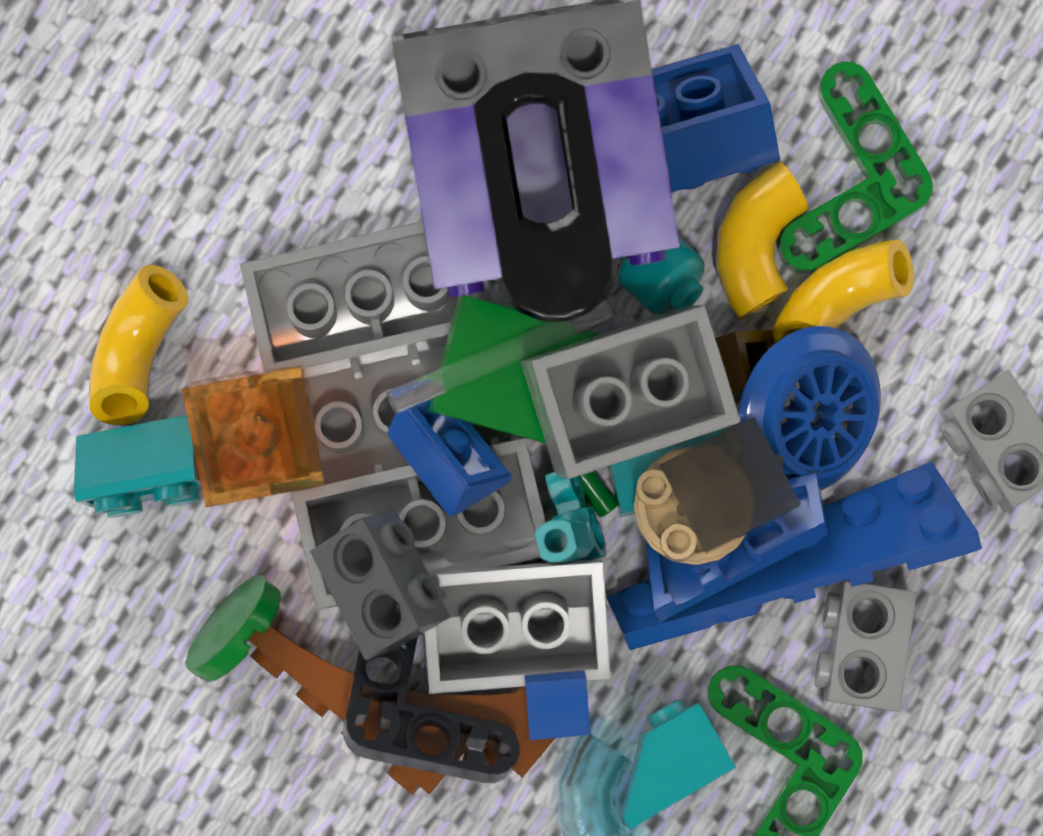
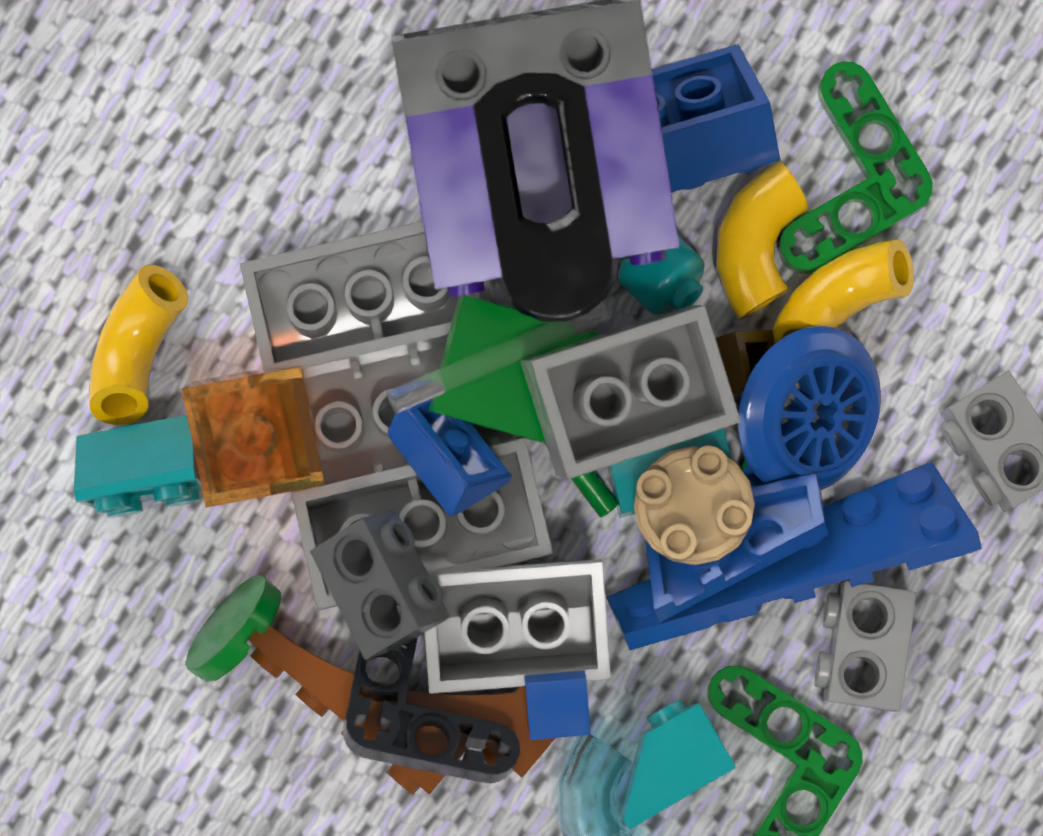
teal bar [535,472,606,562] -> none
clear smoke piece [660,417,801,554] -> none

